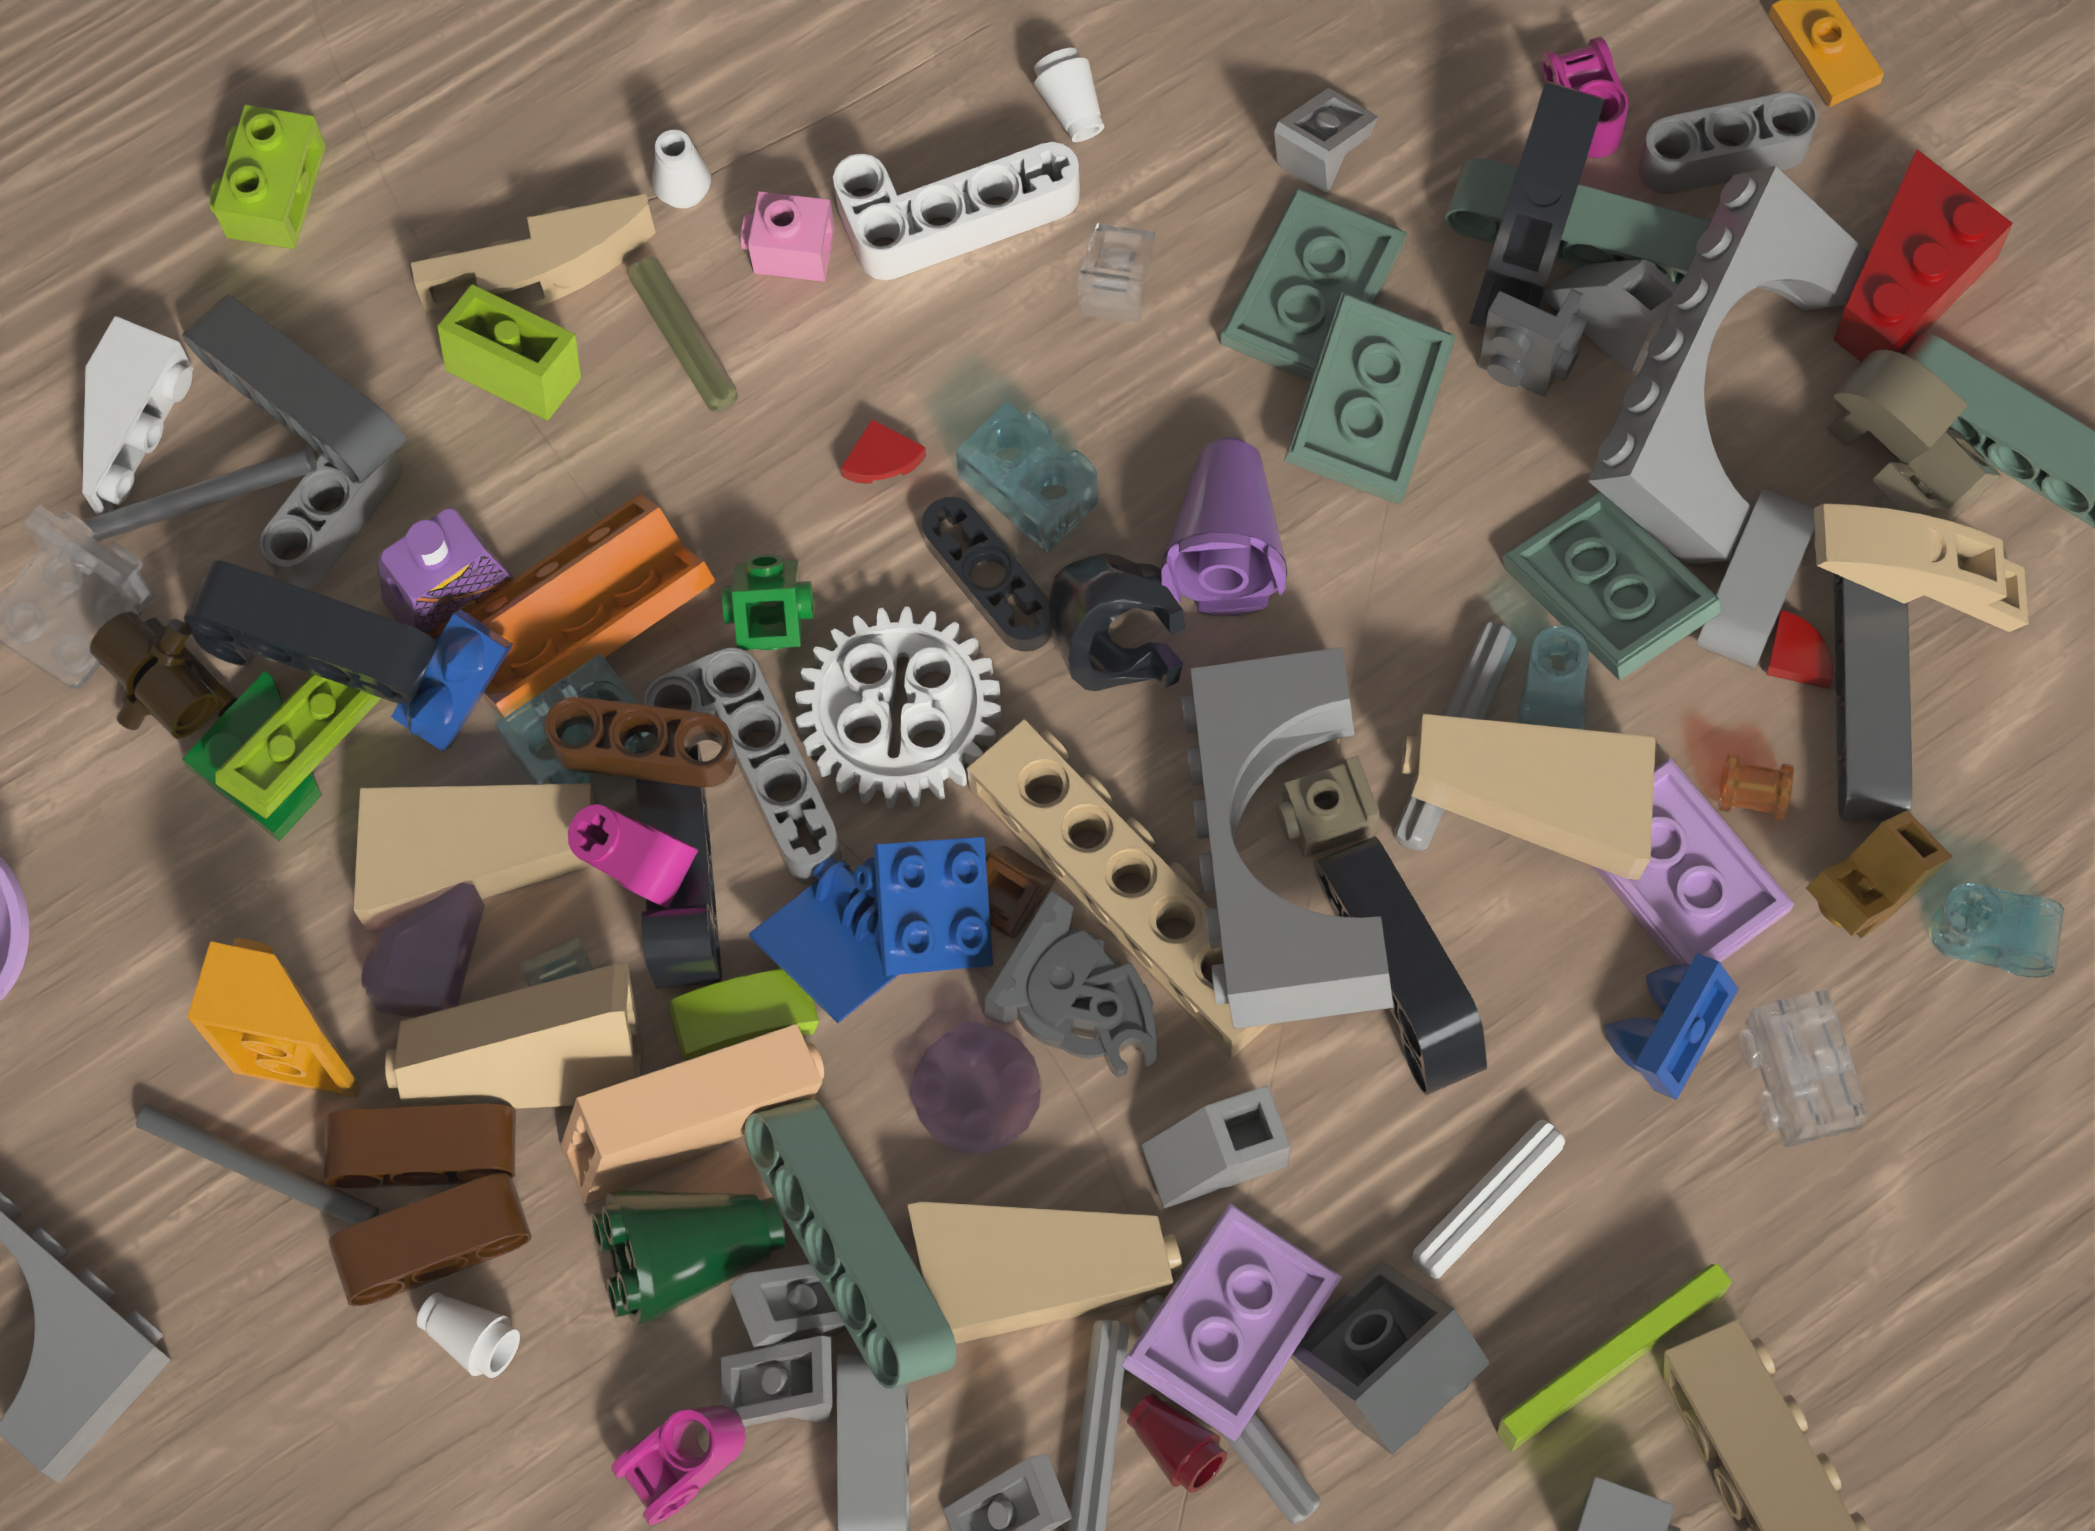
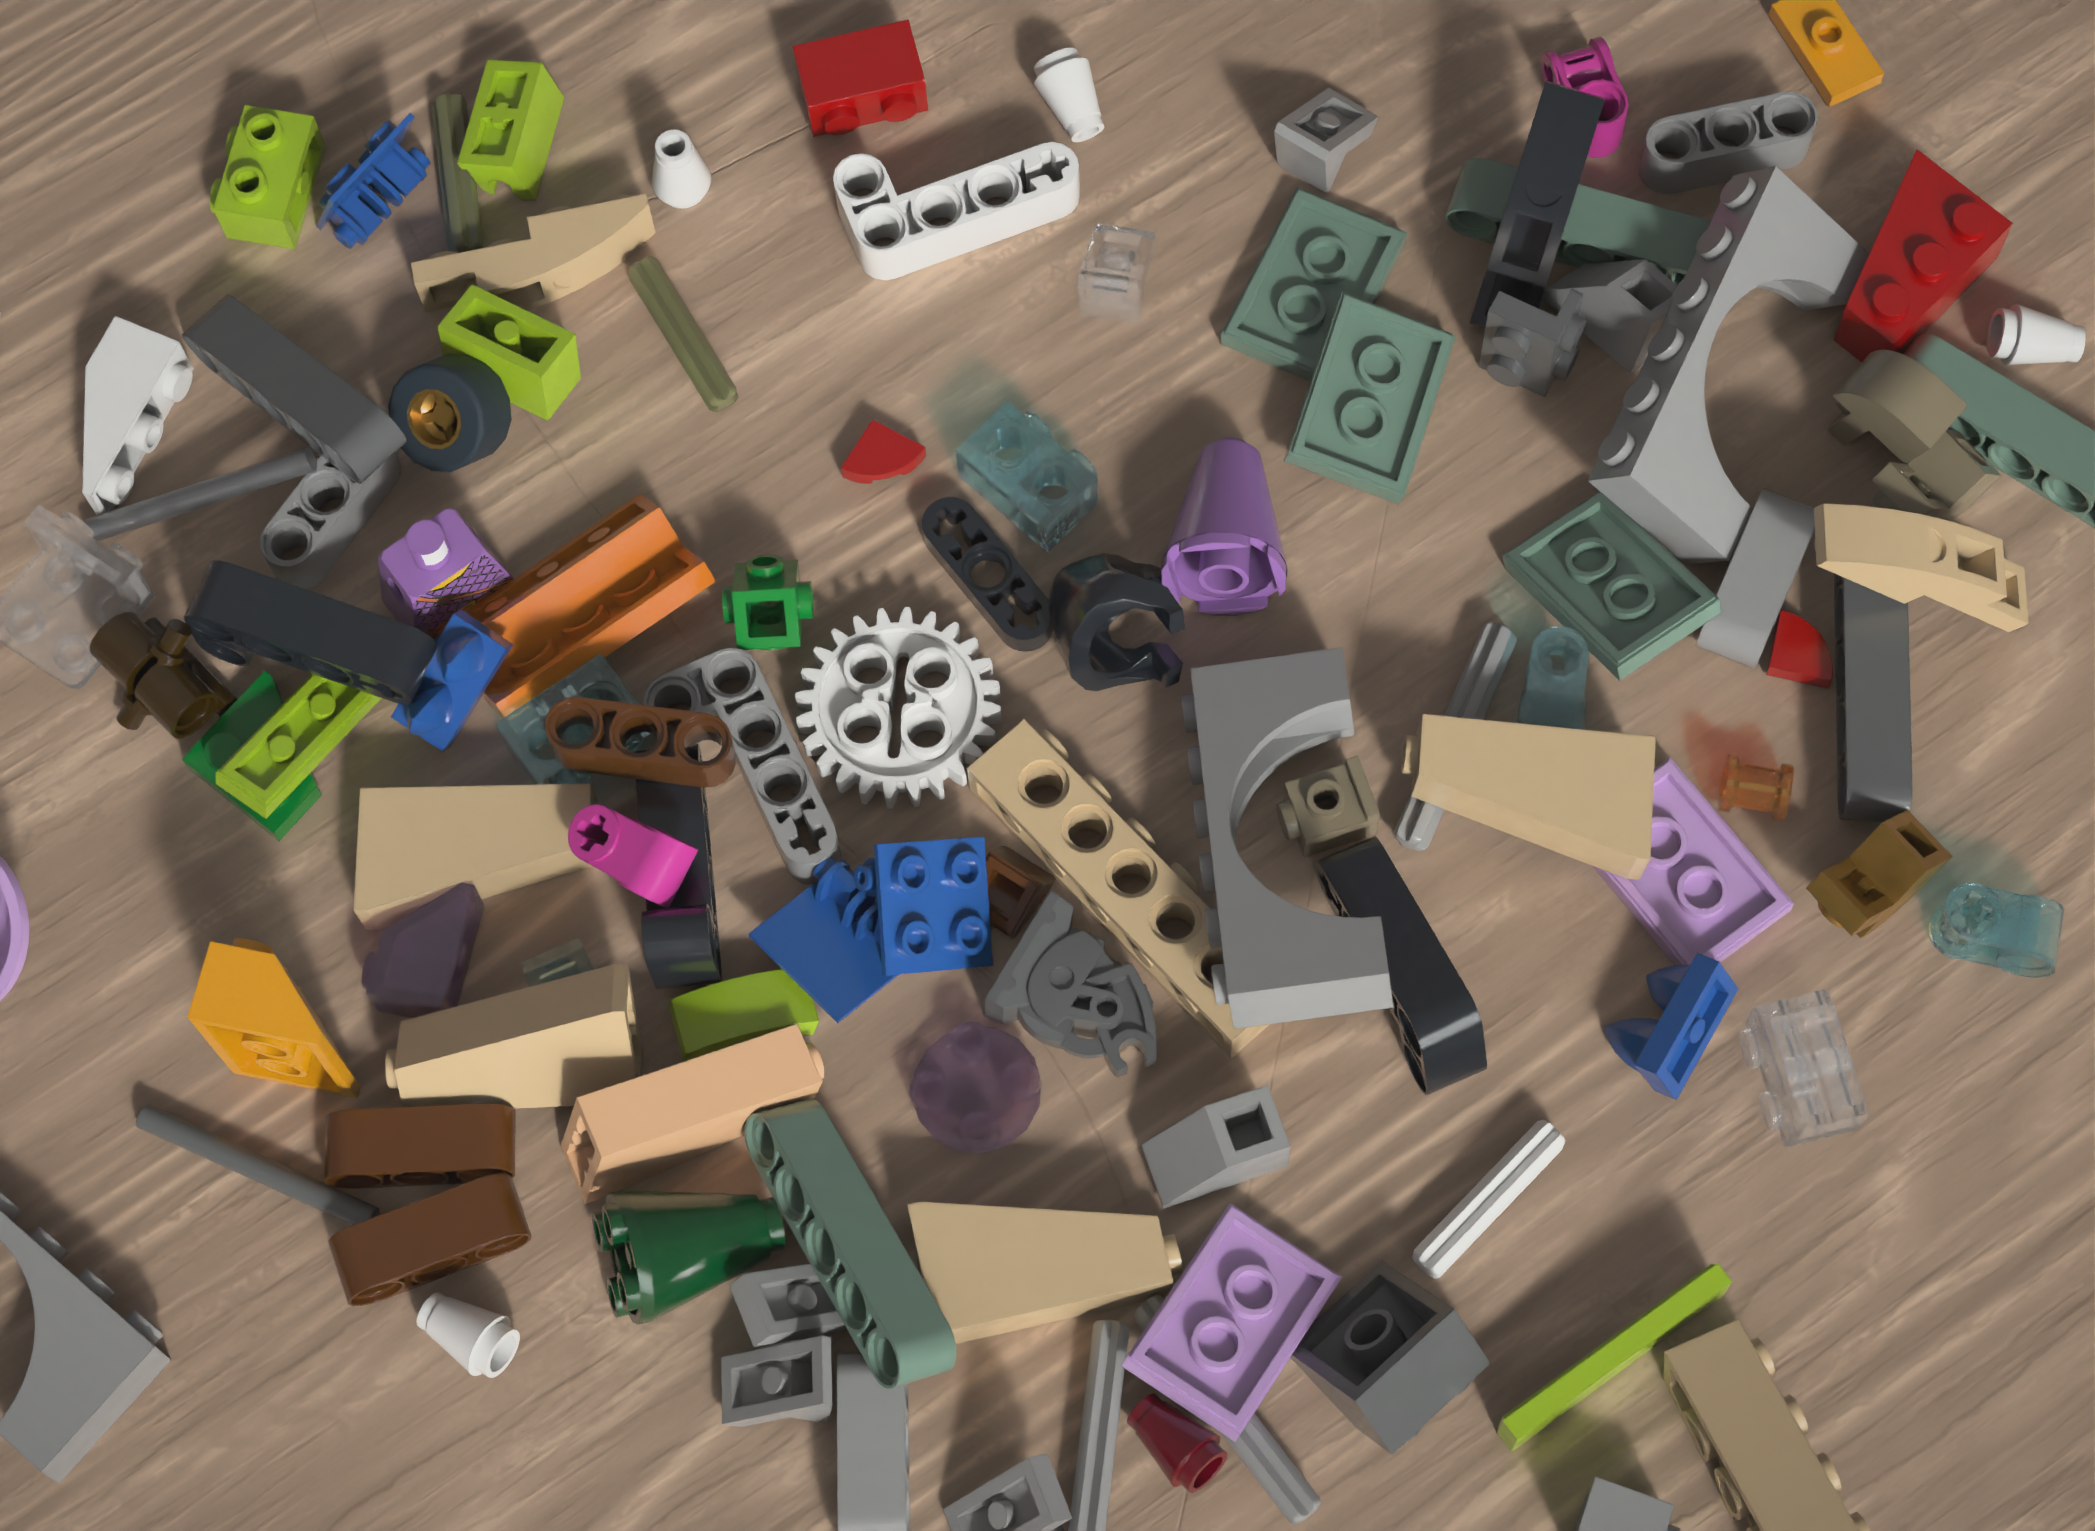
dark pink piece [611,1405,746,1525] -> none
bright pink brick [741,191,835,282] -> none
none -> blue hinge [316,113,430,249]
none -> black wheel [388,354,512,472]
none -> olive axle [432,93,484,253]
none -> lime hinge [457,60,565,201]
none -> red brick [792,19,928,137]
none -> white cone [1987,304,2086,365]

